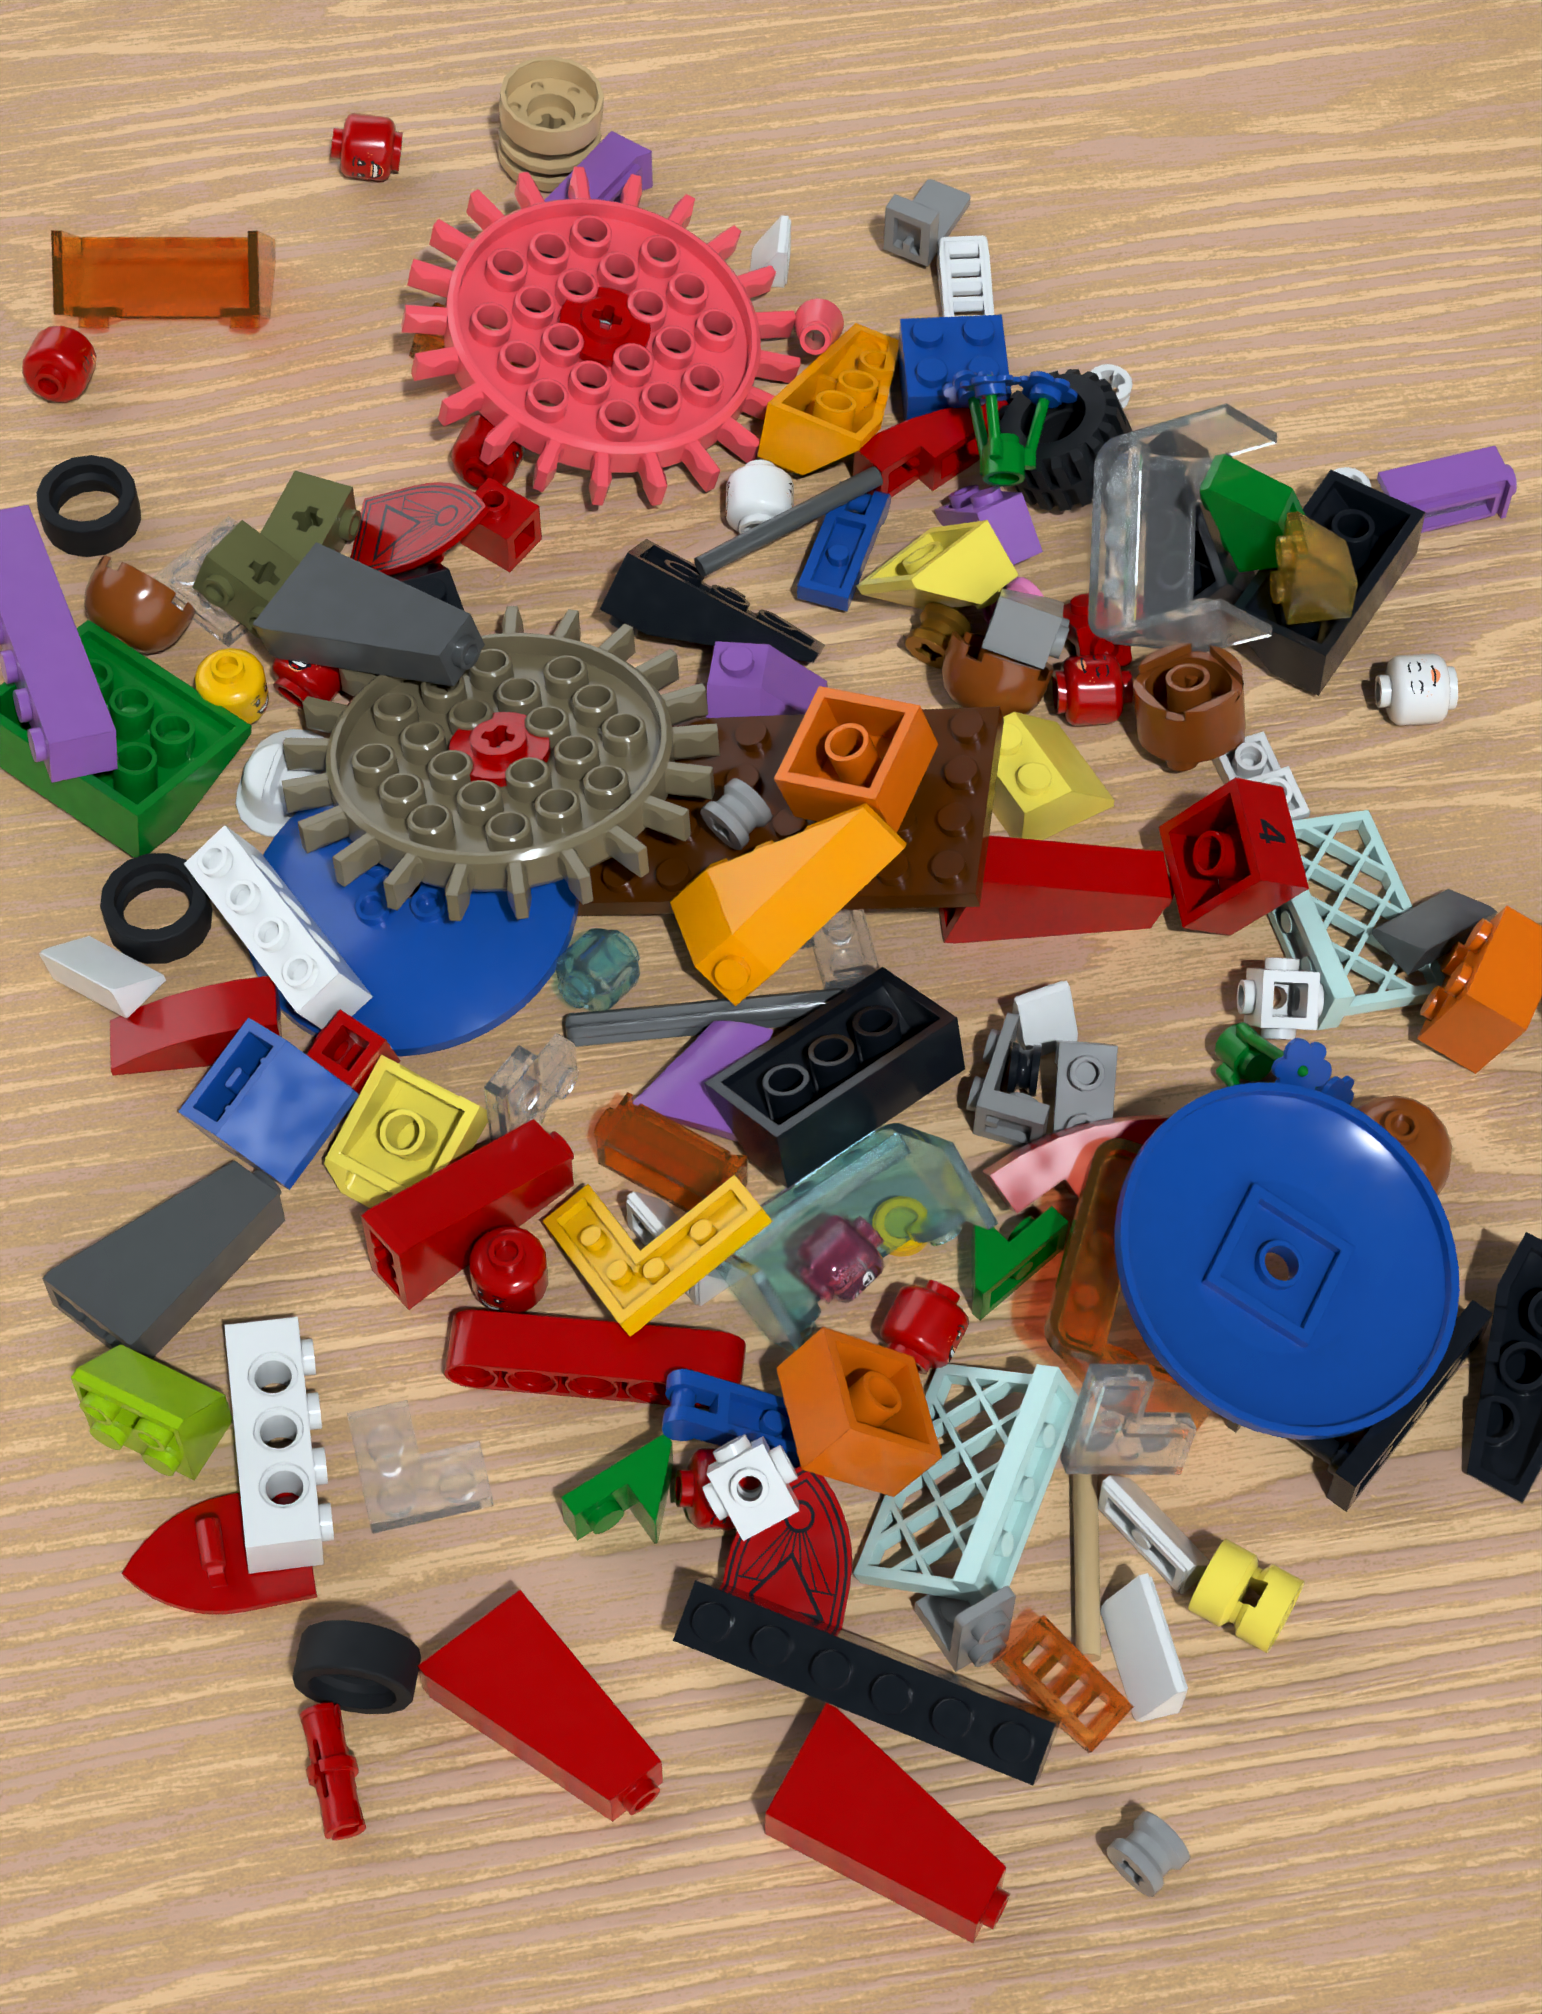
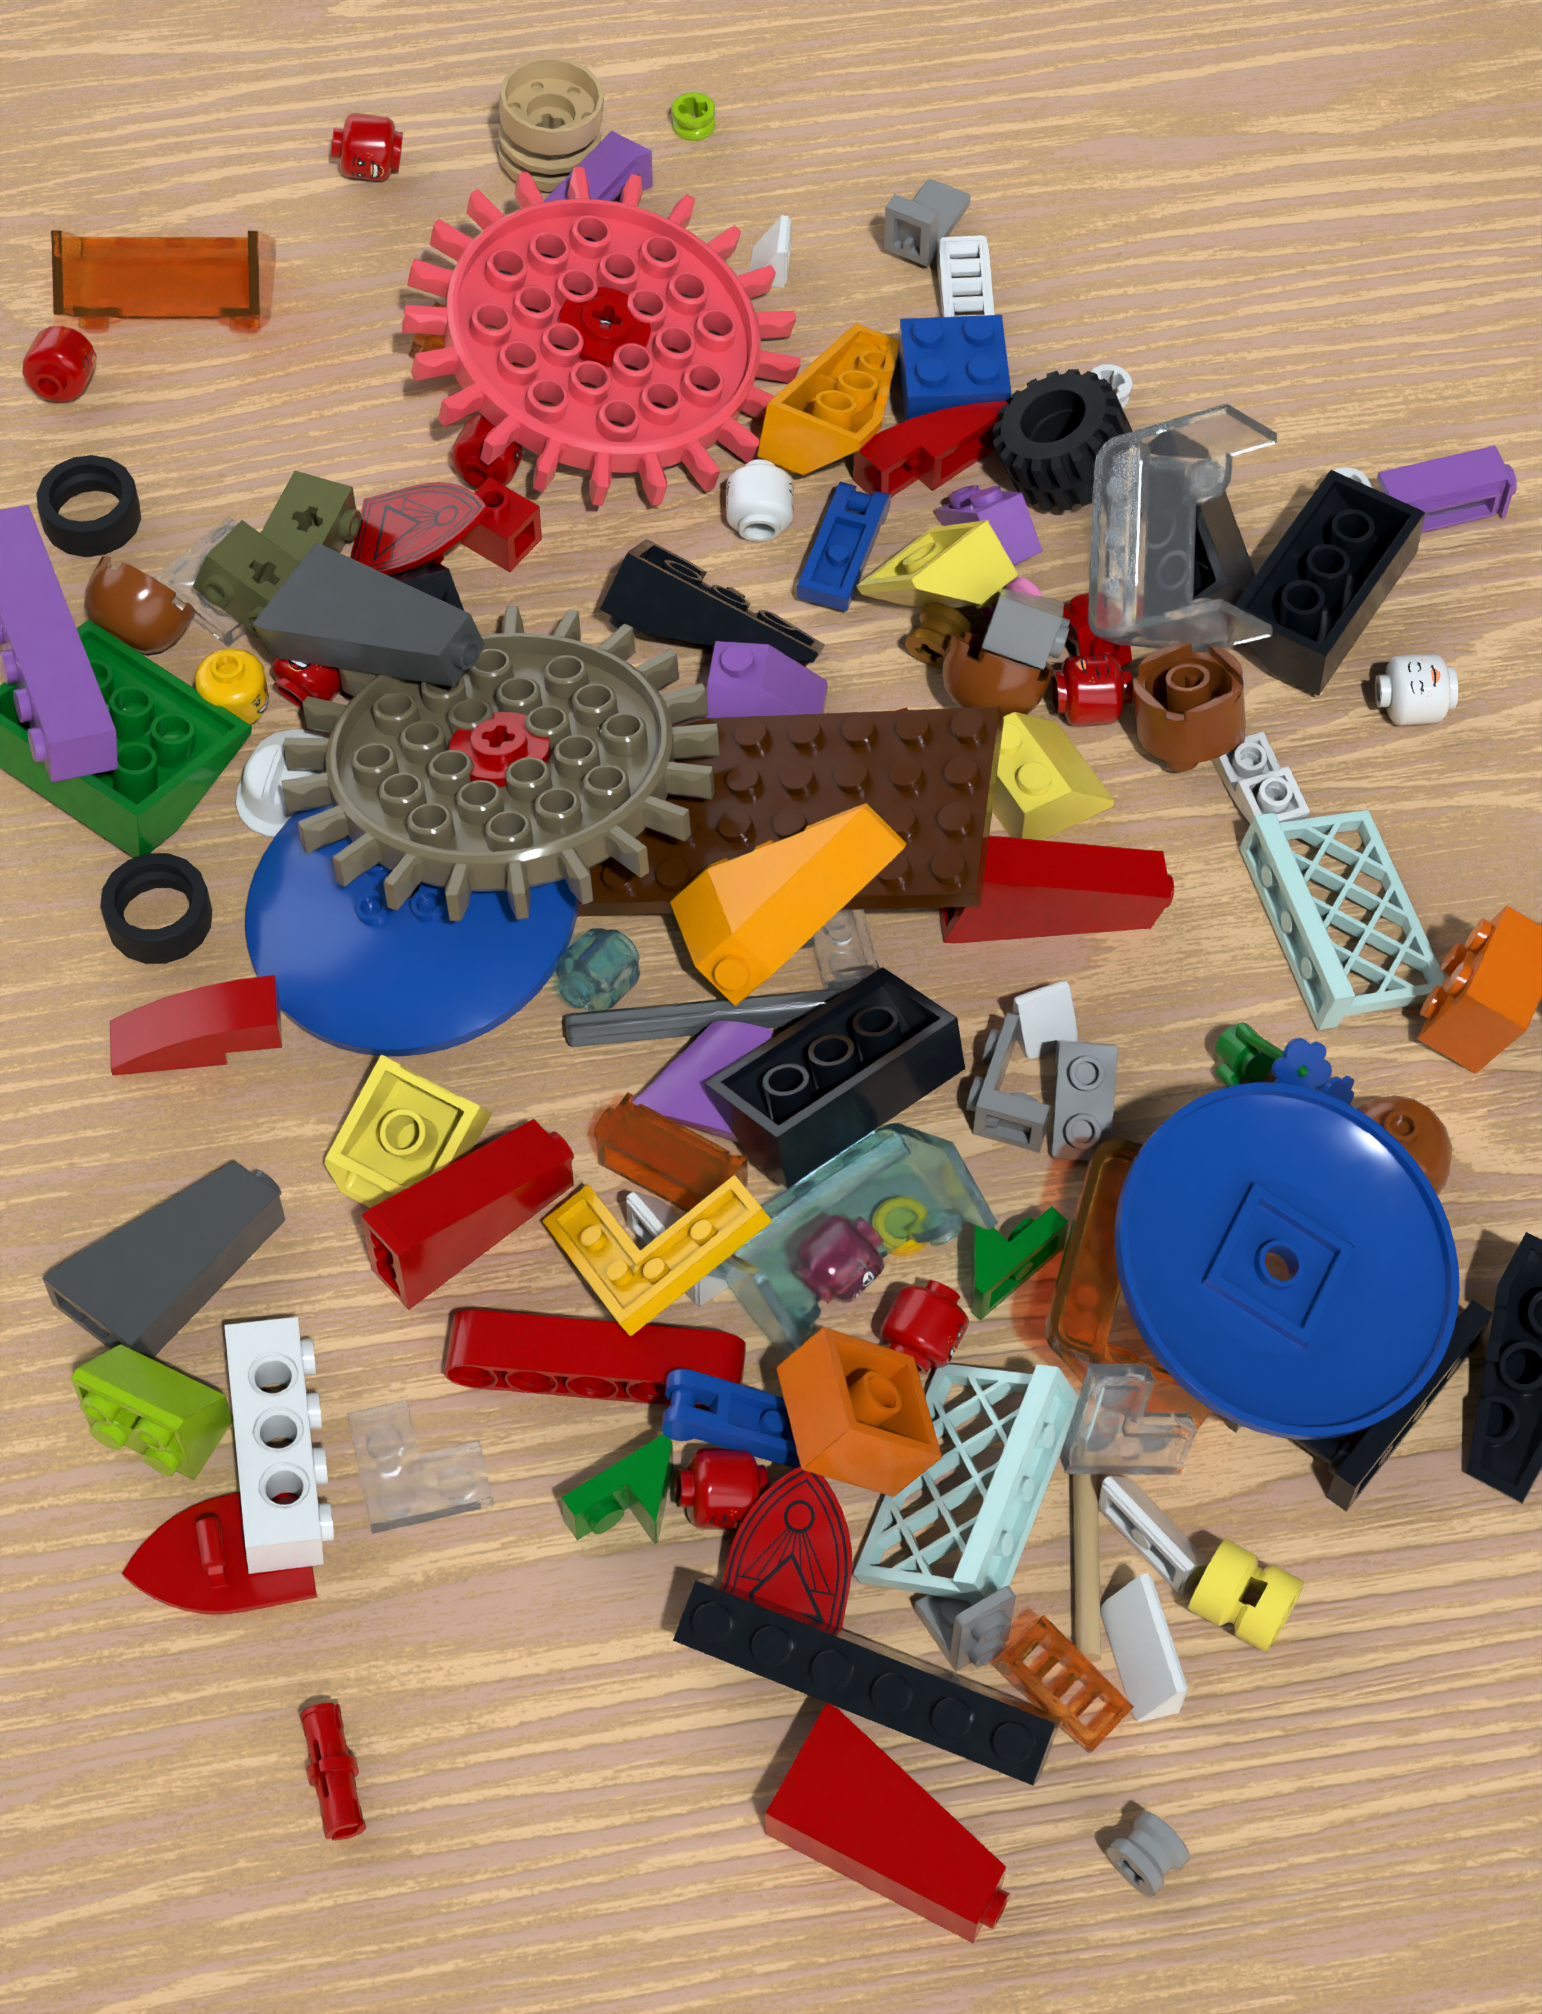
white slope [39,936,166,1019] -> none
slope [178,1018,359,1190] -> none
white brick [184,825,373,1029] -> none
black tyre [292,1620,421,1714] -> none
red brick [306,1009,400,1100] -> none
red slope [418,1590,663,1822] -> none
red head [469,1226,548,1314] -> none
clear plate [484,1033,579,1142] -> none
dark grey bar [694,466,883,577] -> none
light grey wheel [700,778,773,850] -> none
white brick [702,1434,799,1541] -> none
orange brick [774,686,938,833] -> none
coral cone [794,298,844,355] -> none
plant [942,370,1078,487] -> none
slope [982,1115,1168,1214] -> none
black bush [1007,1042,1042,1097] -> none
red brick [1158,777,1309,936] -> none
green slope [1199,454,1312,572] -> none
white brick [1237,957,1324,1039] -> none
clear yellow slope [1270,511,1358,625] -> none
dark grey slope [1371,889,1498,975] -> none
none -> lime bush [672,92,715,141]

